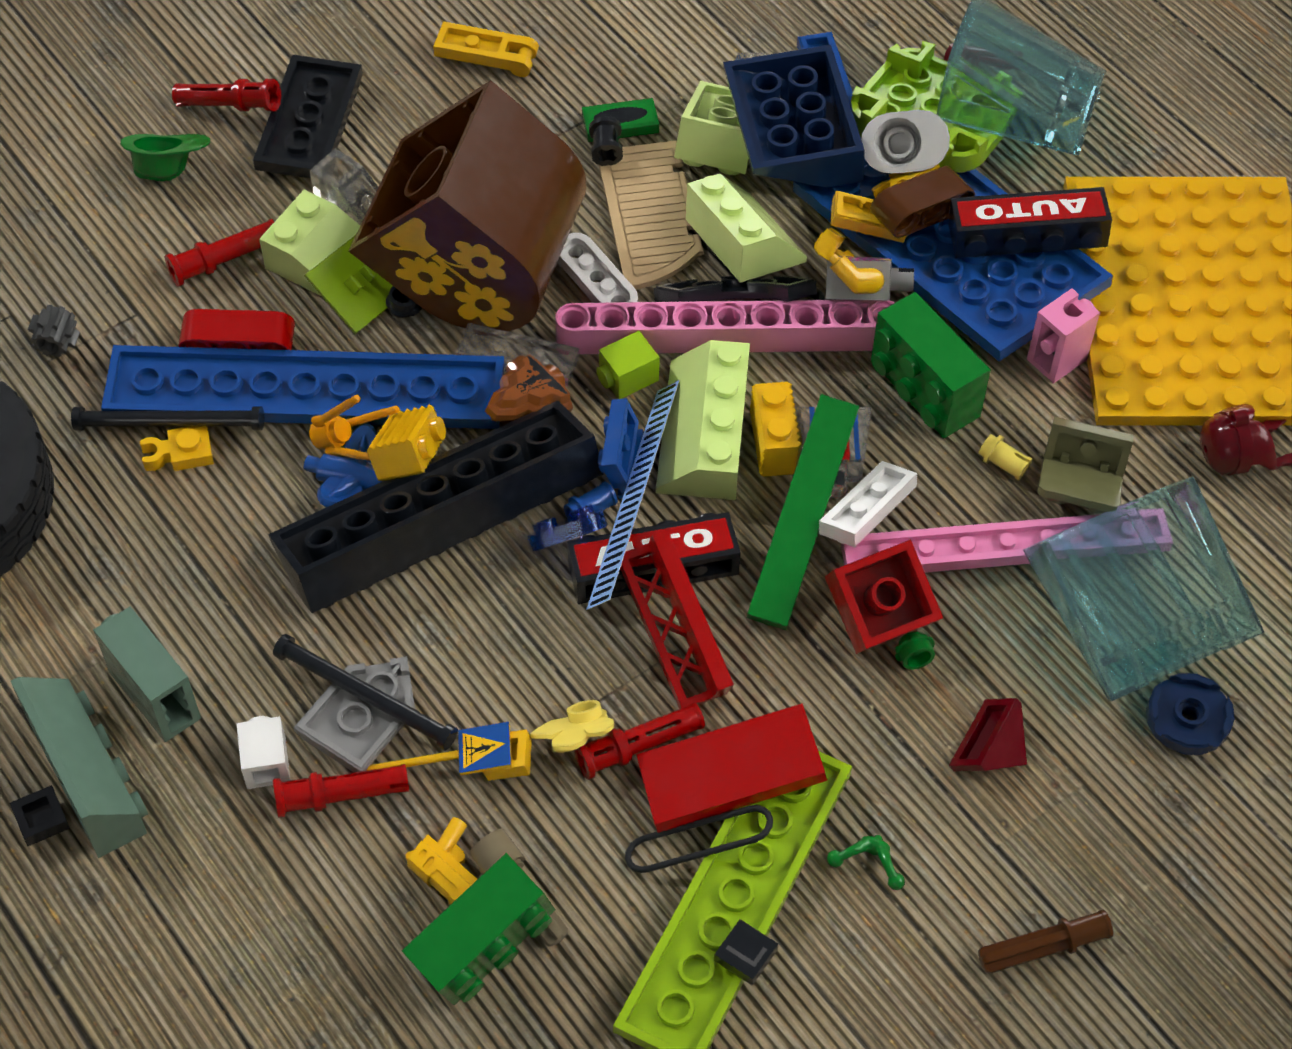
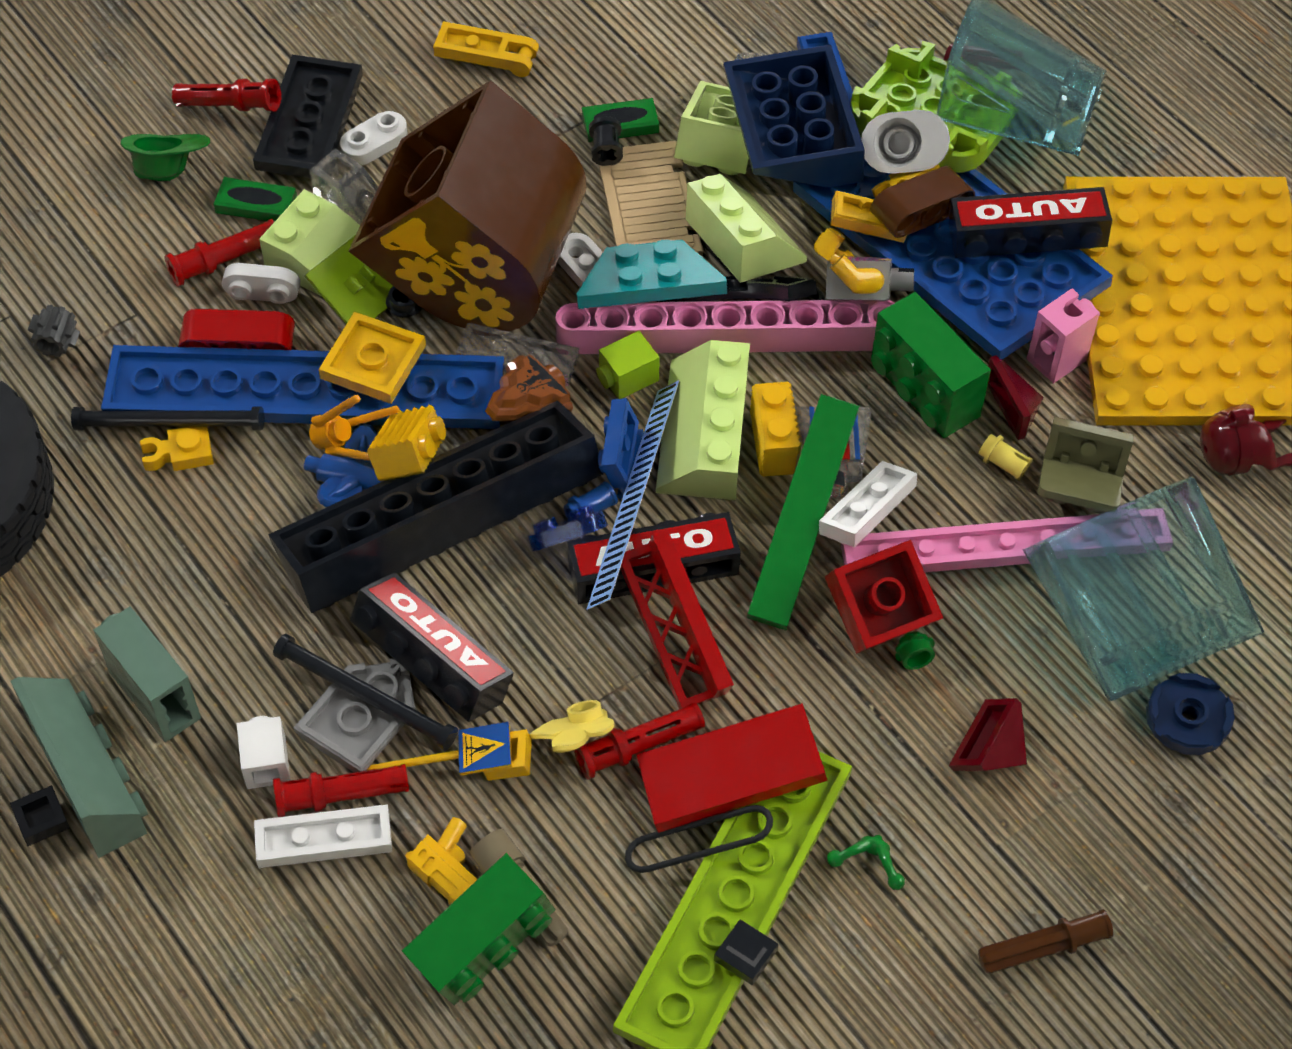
none -> green tile [213,177,297,222]
none -> white plate [222,263,300,304]
none -> white plate [254,804,392,868]
none -> yellow plate [318,312,426,404]
none -> white plate [340,111,408,165]
none -> black brick [350,572,514,722]
none -> teal wing [577,239,727,309]
none -> dark red slope [988,355,1044,440]

